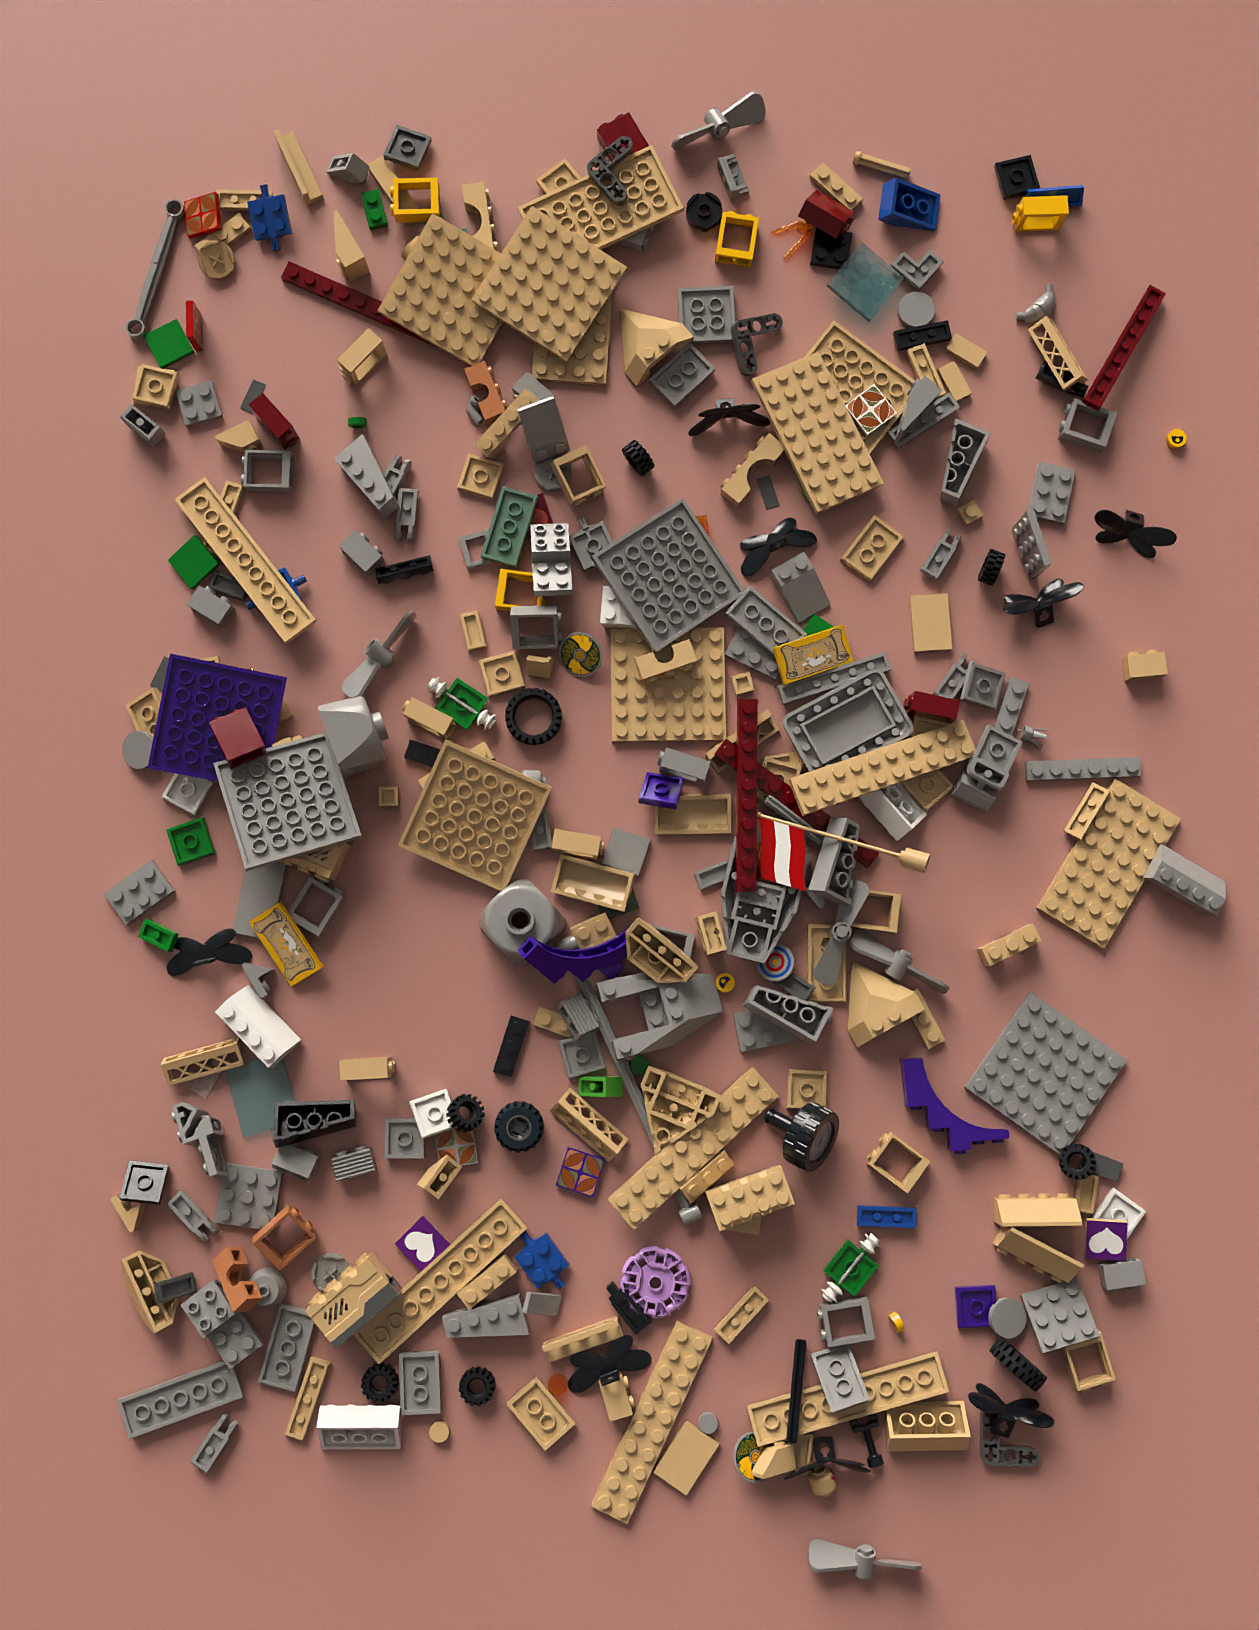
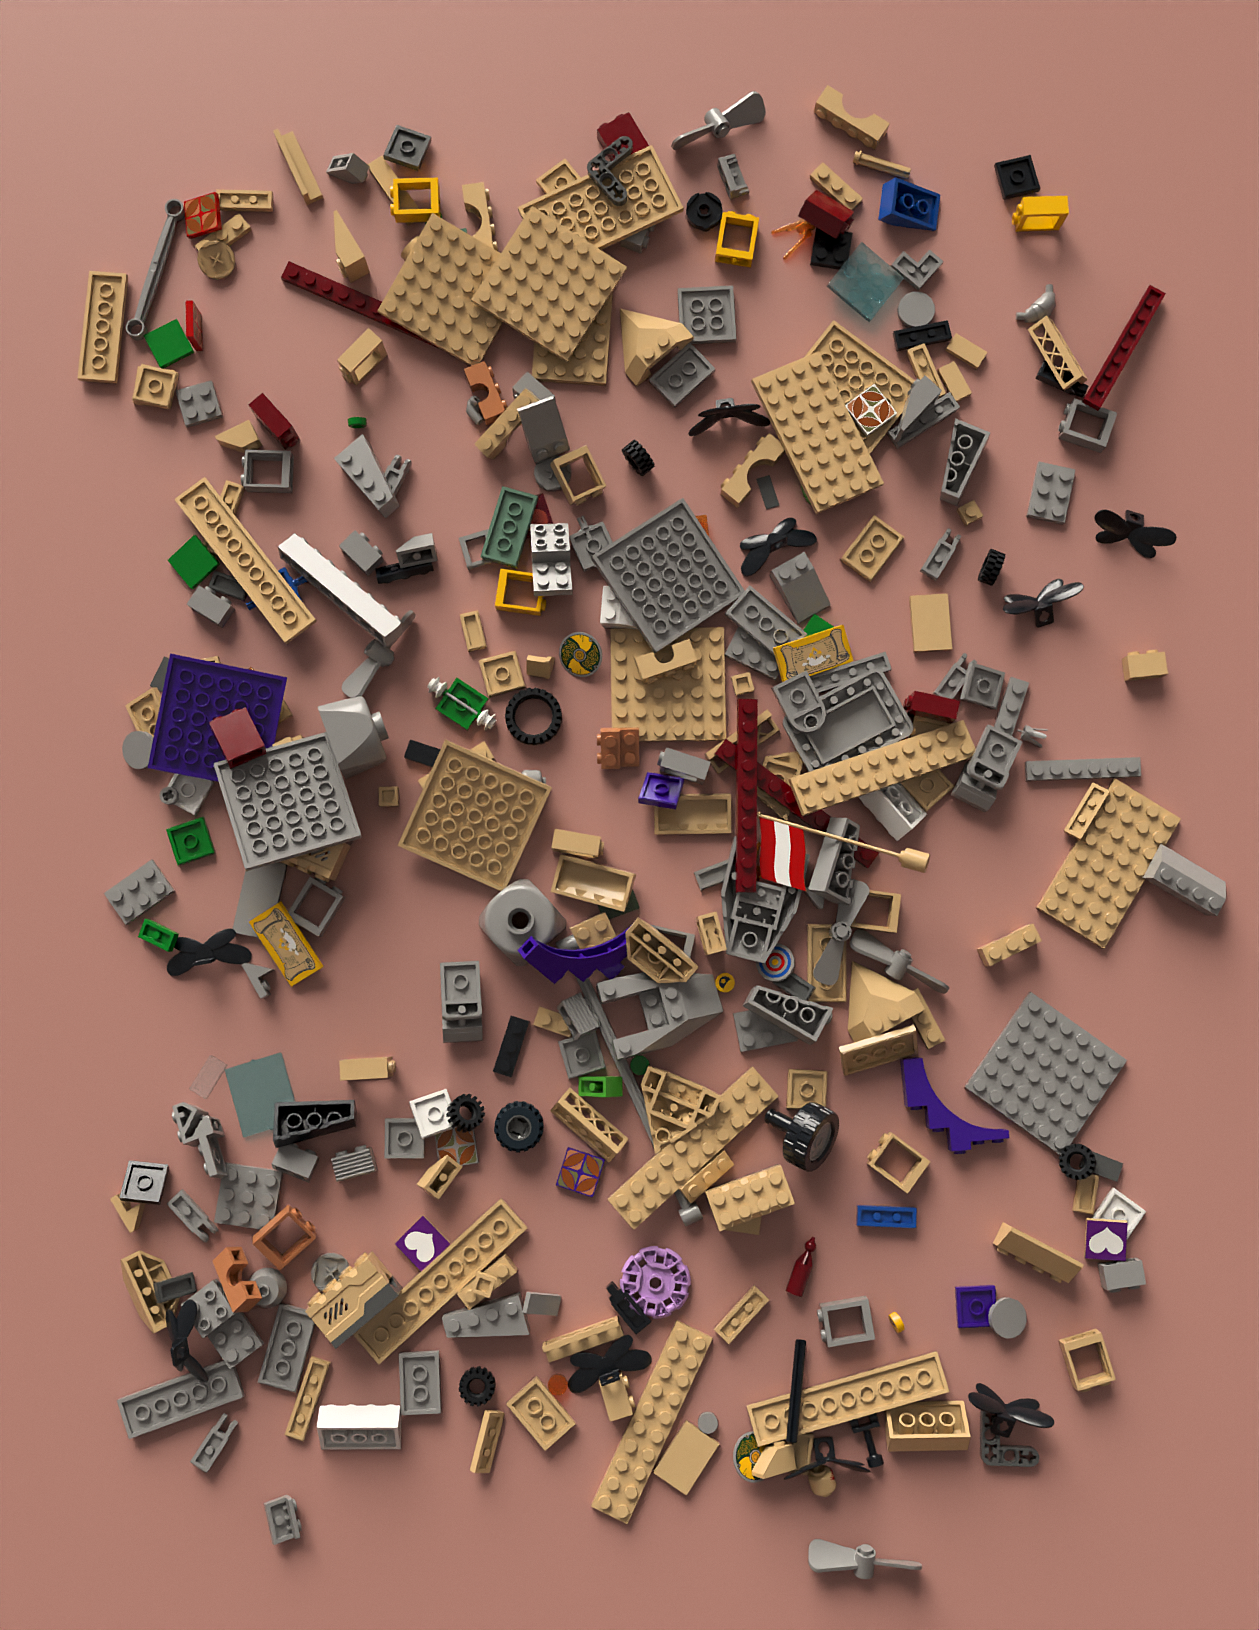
light grey brick [120,404,165,447] -> none
tan fence [161,1037,245,1086] -> none
white slope [215,985,302,1068] -> none
dark grey sticker [240,379,266,414] -> none
blue plate [247,184,293,251] -> none
green plate [361,189,388,230] -> none
black tyre [361,1363,399,1403] -> none
light grey hinge [396,488,419,542] -> none
tan window [402,697,456,740] -> none
tan tile [429,1420,450,1443] -> none
tan tile [457,453,504,500] -> none
light grey window [510,605,562,649] -> none
blue plate [514,1230,570,1290] -> none
light grey hinge [531,806,552,851] -> none
light grey tile [602,827,651,876] -> none
dark grey beam [731,313,783,376] -> none
light grey axle [764,795,825,847] -> none
light grey plate [811,1344,870,1414] -> none
green plate [821,1233,881,1303] -> none
black tyre [989,1337,1047,1392] -> none
tan slope [993,1193,1082,1227] -> none
light grey plate [1012,509,1052,580] -> none
light grey plate [1020,1278,1100,1354] -> none
blue plate [1027,185,1084,207] -> none
yellow tile [1166,429,1187,449] -> none
none -> tan plate [77,271,128,384]
none -> light grey bush [160,787,179,805]
none -> black piece [166,1299,209,1382]
none -> light grey bracket [264,1495,302,1545]
none -> brick [278,533,403,647]
none -> light grey slope [396,533,438,568]
none -> light grey piece [440,961,483,1043]
none -> tan plate [470,1410,505,1473]
none -> tan plate [471,1271,497,1298]
none -> nougat plate [597,728,639,769]
none -> light grey tile [771,671,826,733]
none -> dark red wheel [785,1236,816,1297]
none -> tan arch [814,85,890,149]
none -> tan tile [839,1025,918,1076]

